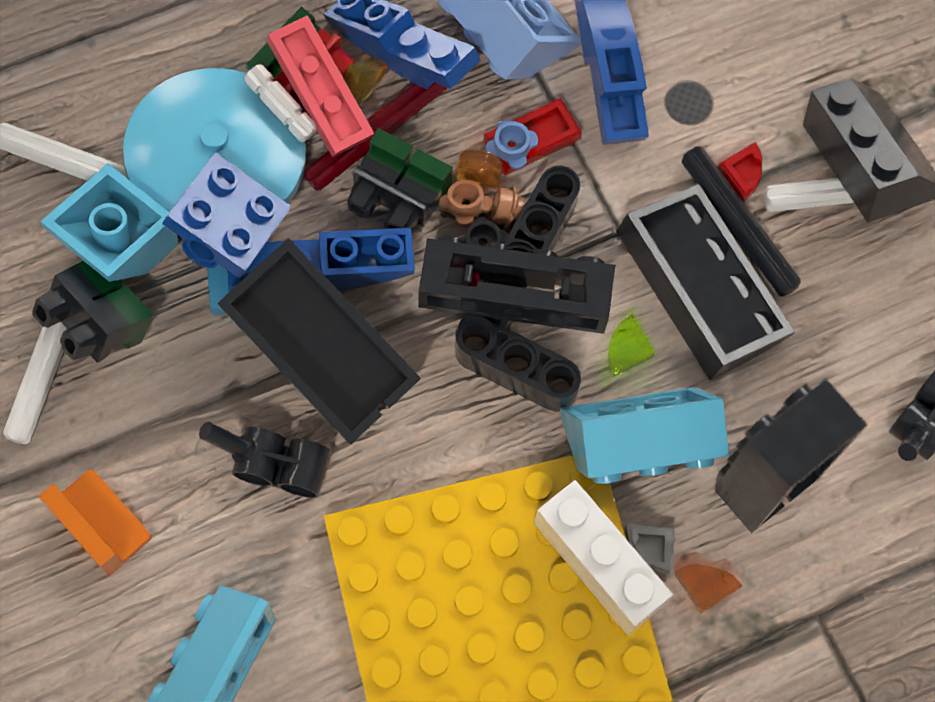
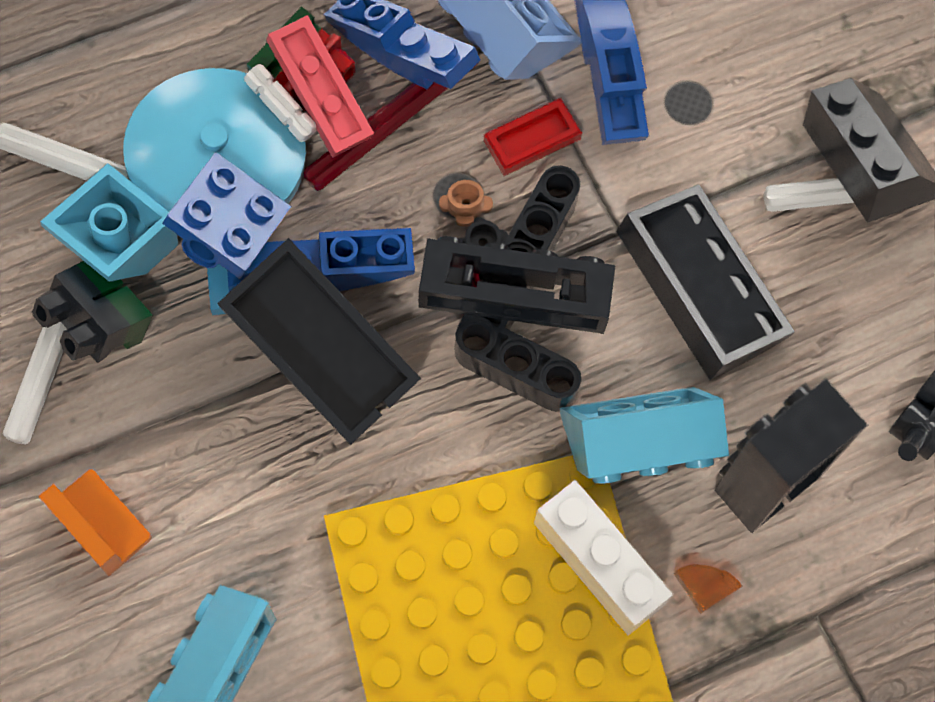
black beam [199,422,332,498] -> none
clear yellow tile [344,57,388,105] -> none
hips [347,128,453,231] -> none
clear orange tile [456,150,503,189] -> none
medium blue plate [486,120,538,169] -> none
nougat plate [490,186,525,229] -> none
clear neon green tile [608,314,655,377] -> none
light grey tile [625,524,675,578] -> none
black axle [682,146,801,297] -> none
red tile [718,142,762,202] -> none

